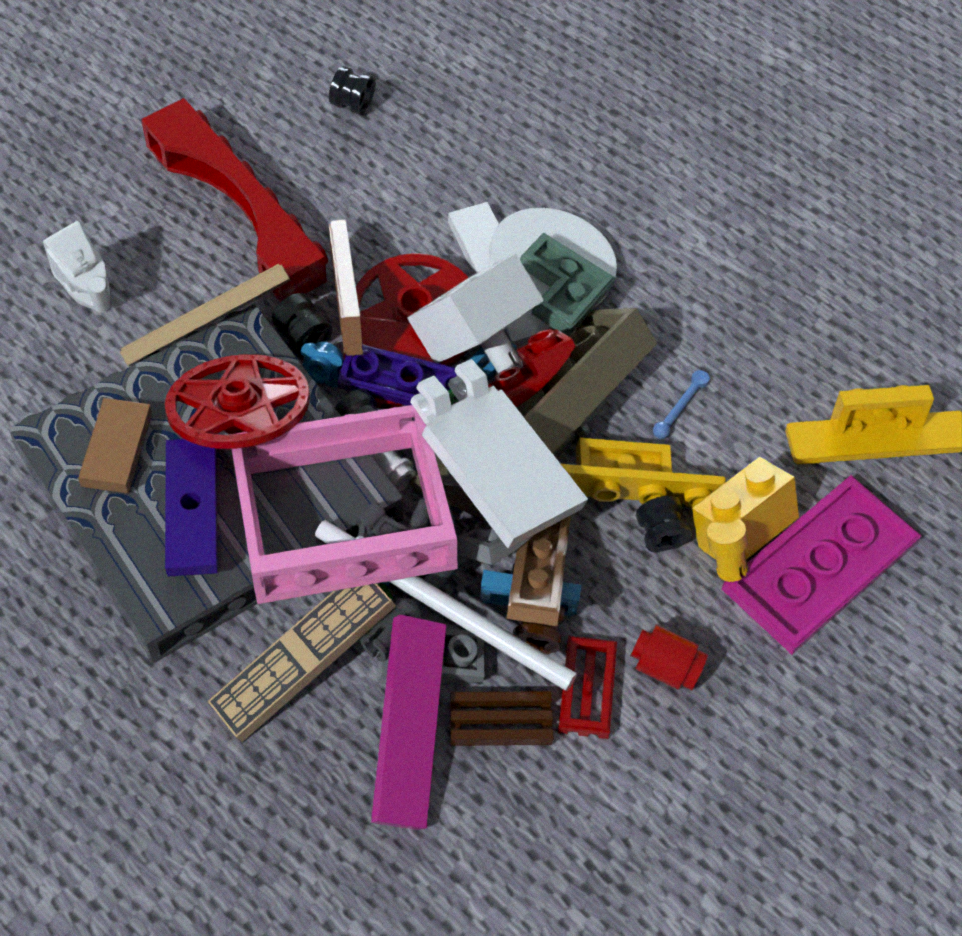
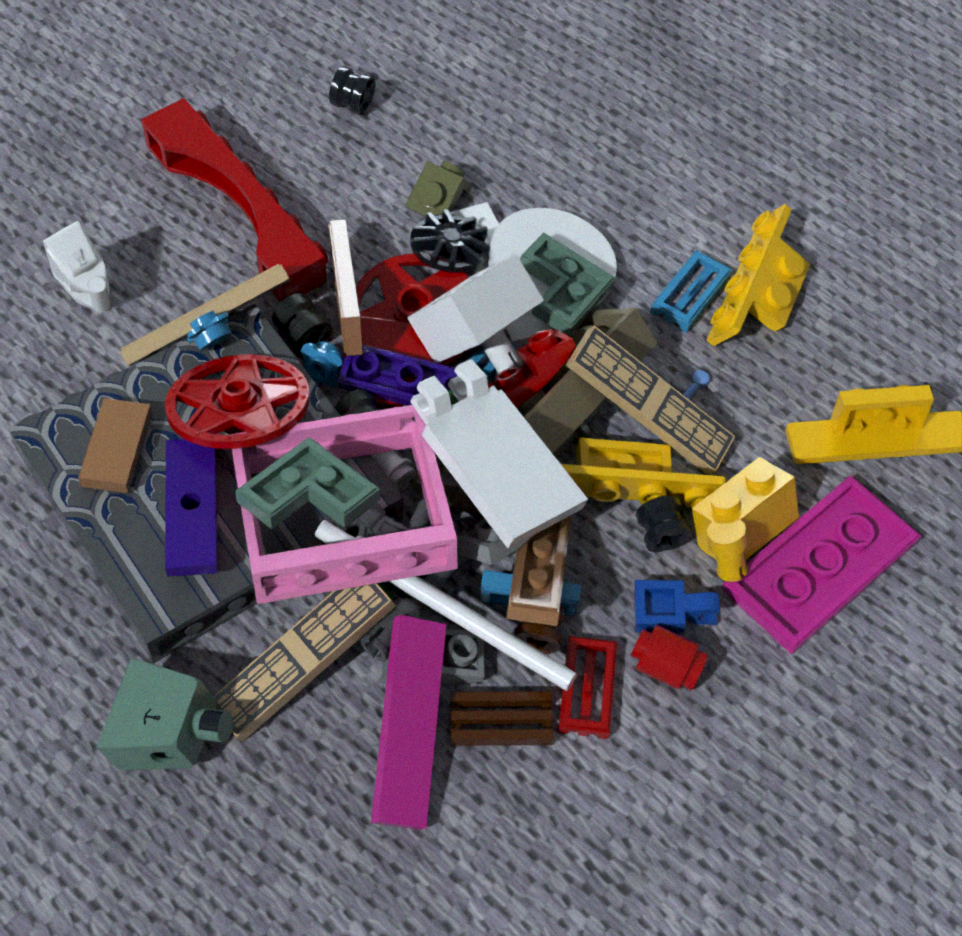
none -> sand green torso [96,659,233,770]
none -> dark azure plate [187,311,232,351]
none -> sand green tile [236,437,380,529]
none -> olive bracket [405,161,472,226]
none -> black wheel [410,209,491,273]
none -> tan tile [566,325,735,475]
none -> blue plate [634,580,720,633]
none -> dark azure tile [650,250,733,333]
none -> yellow bracket [706,204,810,346]

